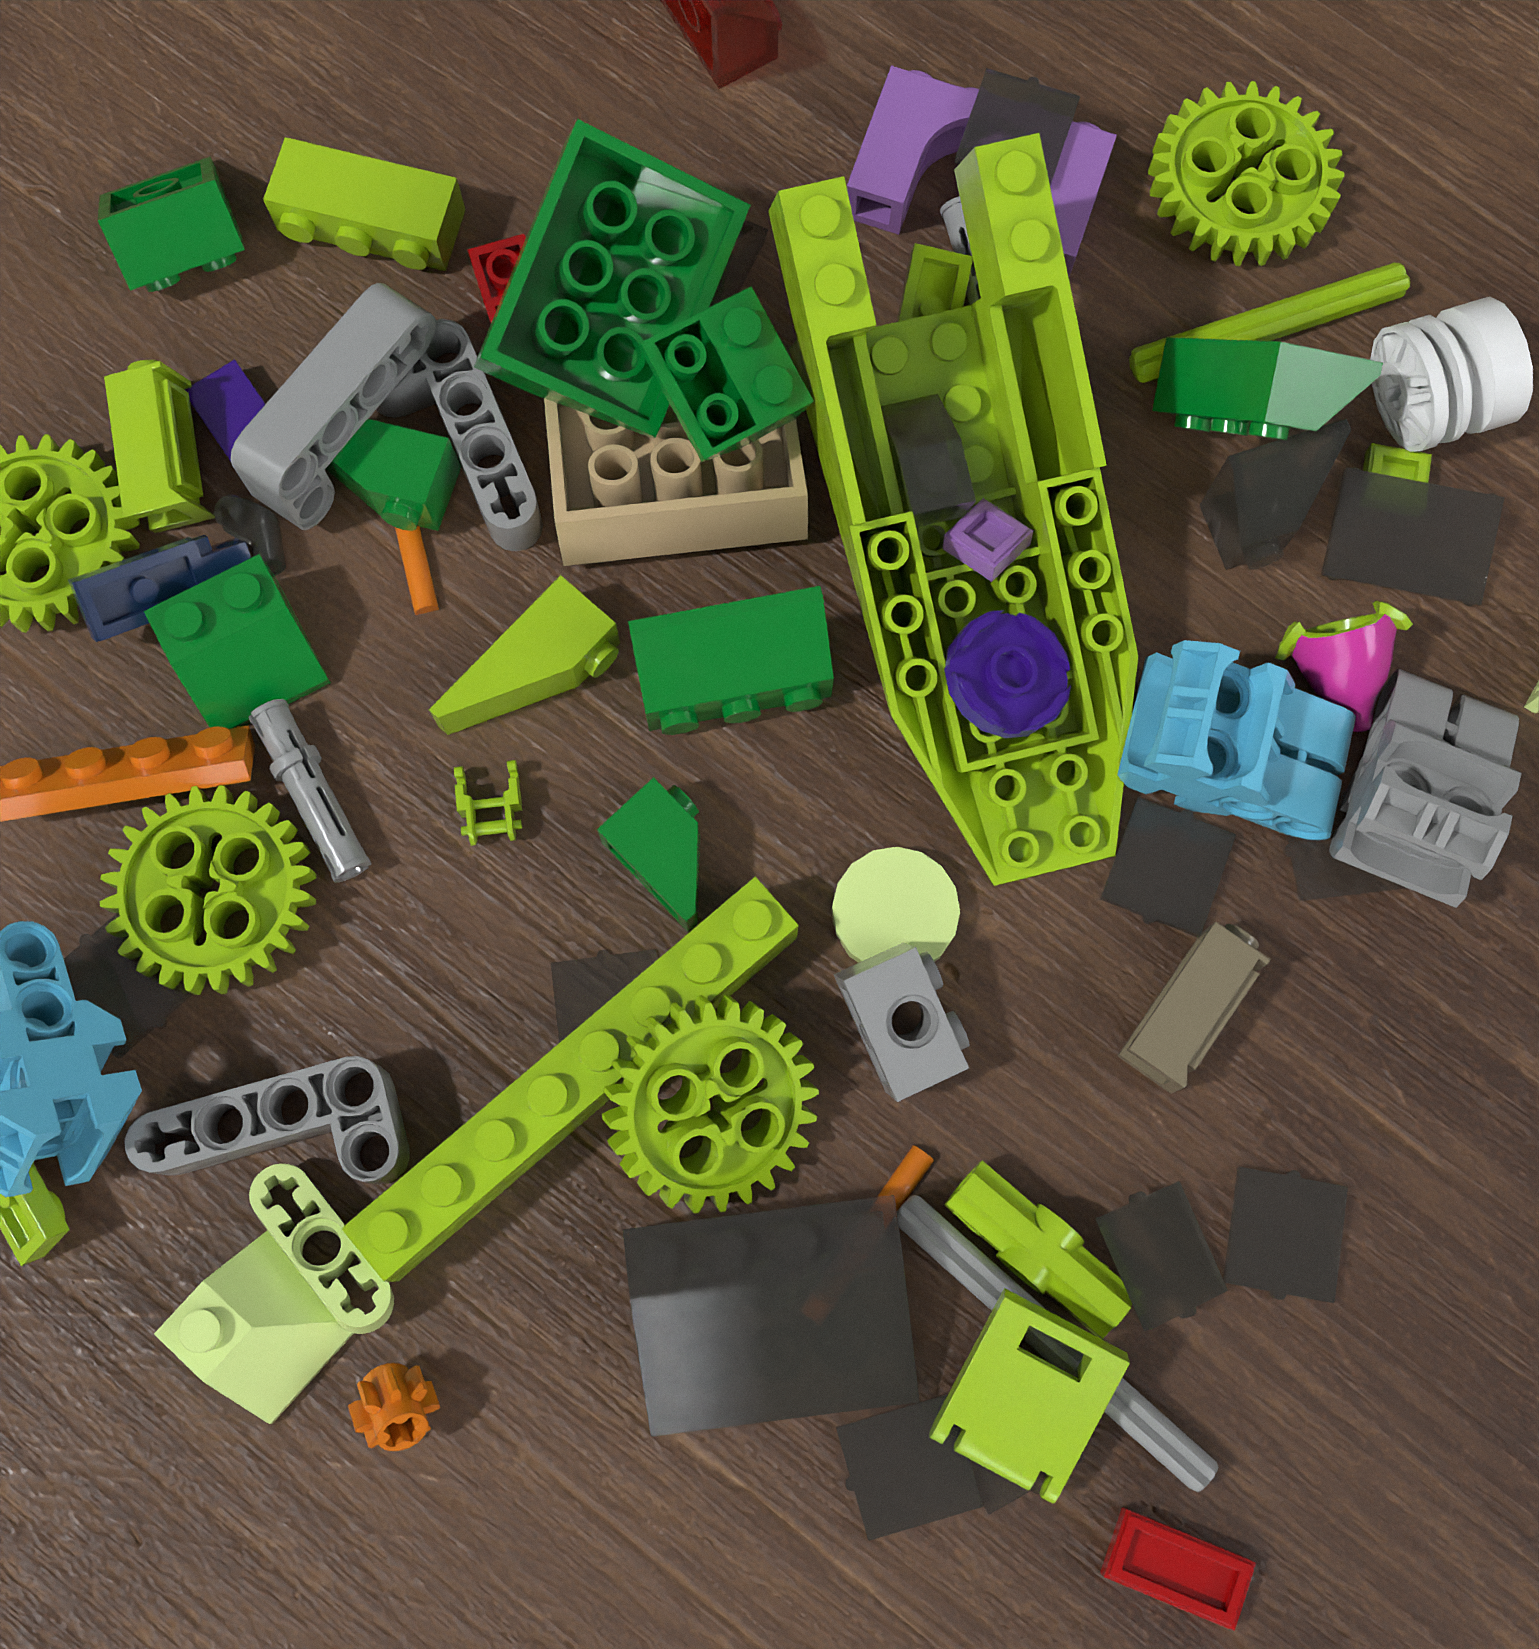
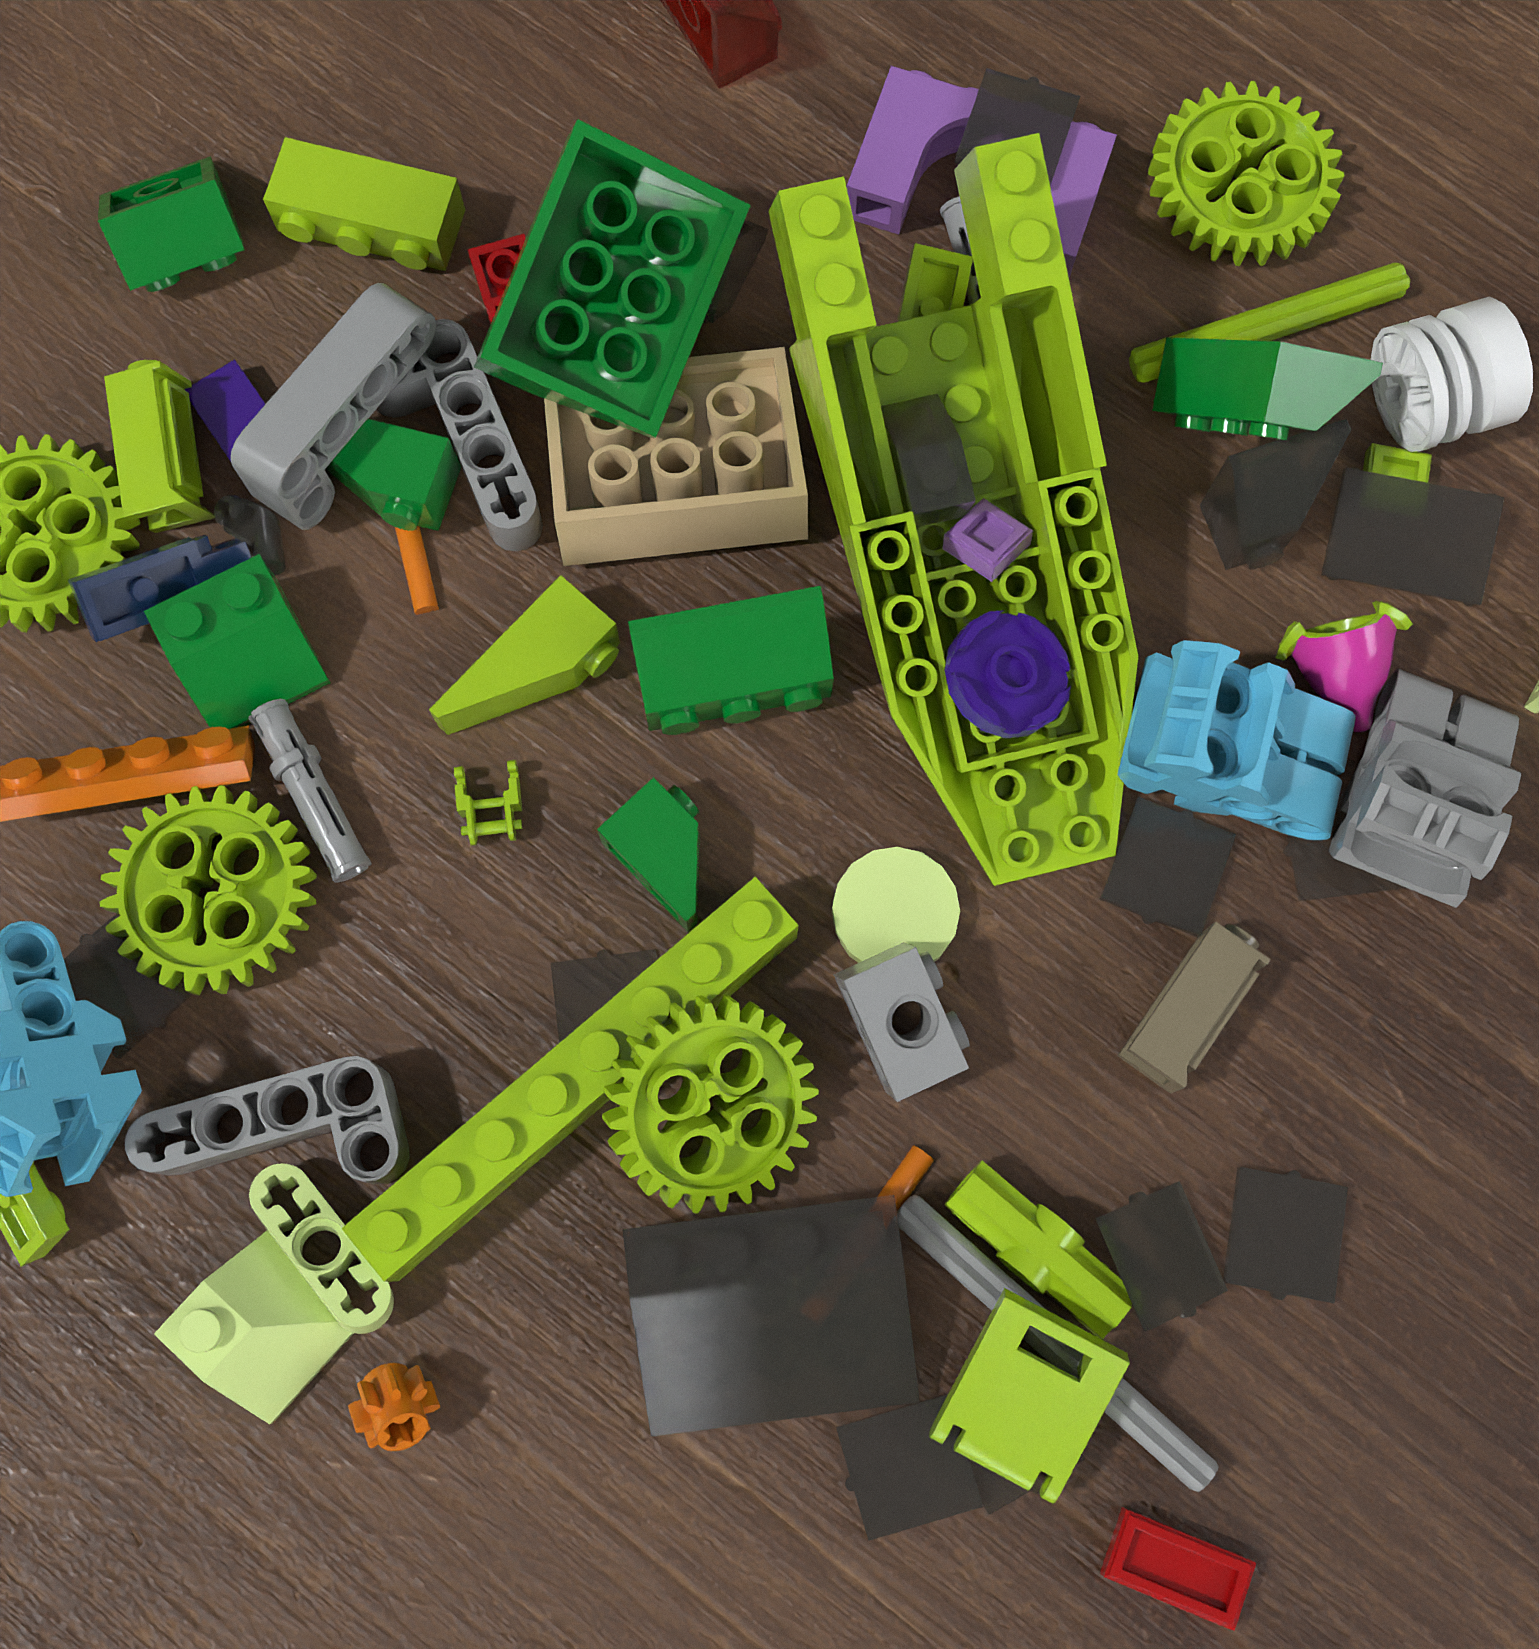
green slope [638,286,814,462] -> none

